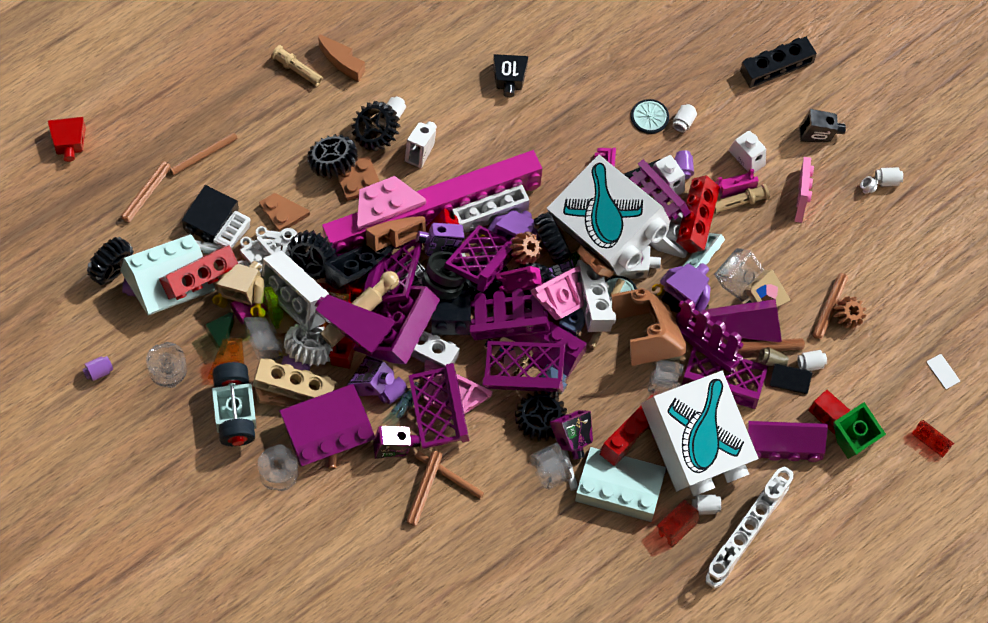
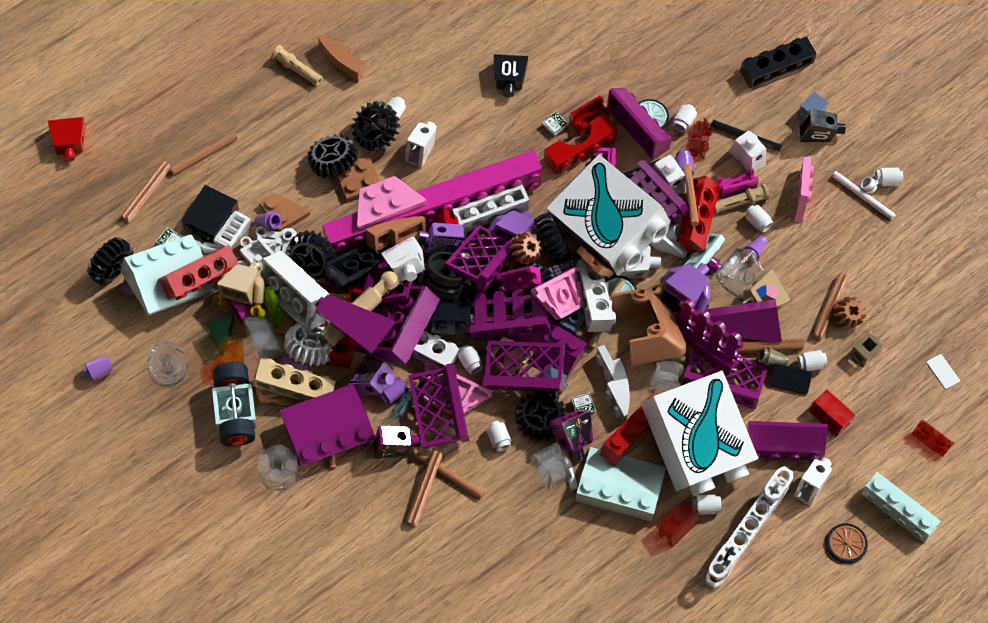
green slope [833,402,886,459] -> none
none -> tile [156,228,182,246]
none -> medium lavender cone [255,211,282,230]
none -> white torso [382,236,424,281]
none -> white brick [457,345,484,375]
none -> white brick [486,421,511,452]
none -> tile [542,111,568,137]
none -> red arch [543,113,618,174]
none -> red hinge [569,95,610,136]
none -> tile [571,393,596,414]
none -> white slope [595,345,630,423]
none -> magenta slope [607,88,671,160]
none -> nougat bar [683,164,699,226]
none -> clear red hinge [688,118,712,159]
none -> magenta plate [707,257,722,274]
none -> black bar [711,120,782,152]
none -> medium lavender cone [742,236,768,262]
none -> white brick [745,205,773,233]
none -> white torso [794,458,832,506]
none -> sand blue brick [798,92,828,120]
none -> nougat wheel [826,523,868,563]
none -> white bar [832,171,896,220]
none -> dark tan brick [850,333,883,367]
none -> light aqua brick [862,472,941,543]

